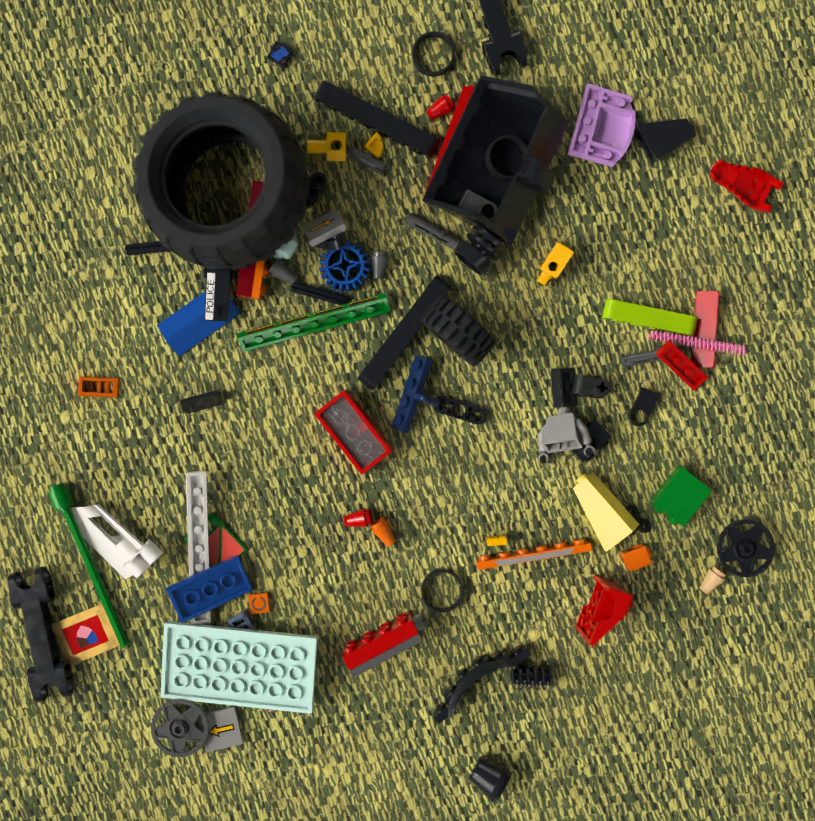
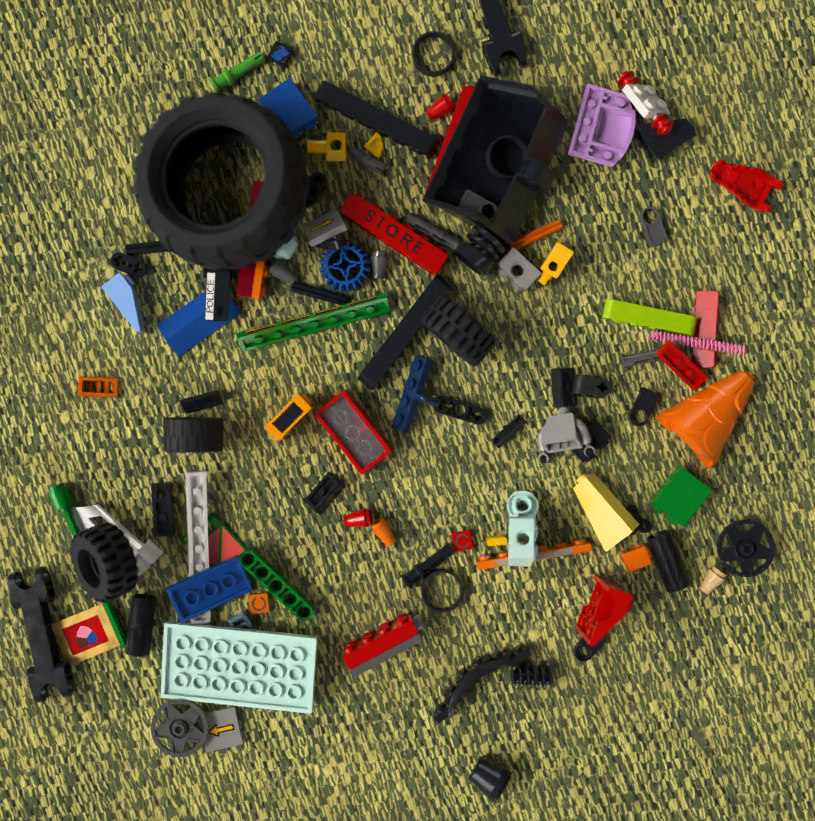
none -> black tyre [70,523,139,603]
none -> light blue slope [101,272,145,334]
none -> black beam [111,252,148,278]
none -> black piece [125,594,157,657]
none -> black plate [151,482,175,537]
none -> black tyre [163,417,223,453]
none -> bright green pin [208,51,265,92]
none -> green beam [240,548,314,621]
none -> blue brick [258,78,318,139]
none -> brick [264,394,315,441]
none -> black slope [304,472,346,515]
none -> red brick [339,191,449,276]
none -> black pin [400,543,455,589]
none -> red tile [451,529,474,552]
none -> black pin [491,414,527,449]
none -> light grey brick [496,247,541,292]
none -> light aqua brick [507,491,539,566]
none -> orange axle [509,220,563,250]
none -> black piece [573,636,606,662]
none -> white plate [618,71,674,135]
none -> dark grey piece [639,207,668,247]
none -> black piece [647,530,690,593]
none -> orange cone [655,371,755,470]

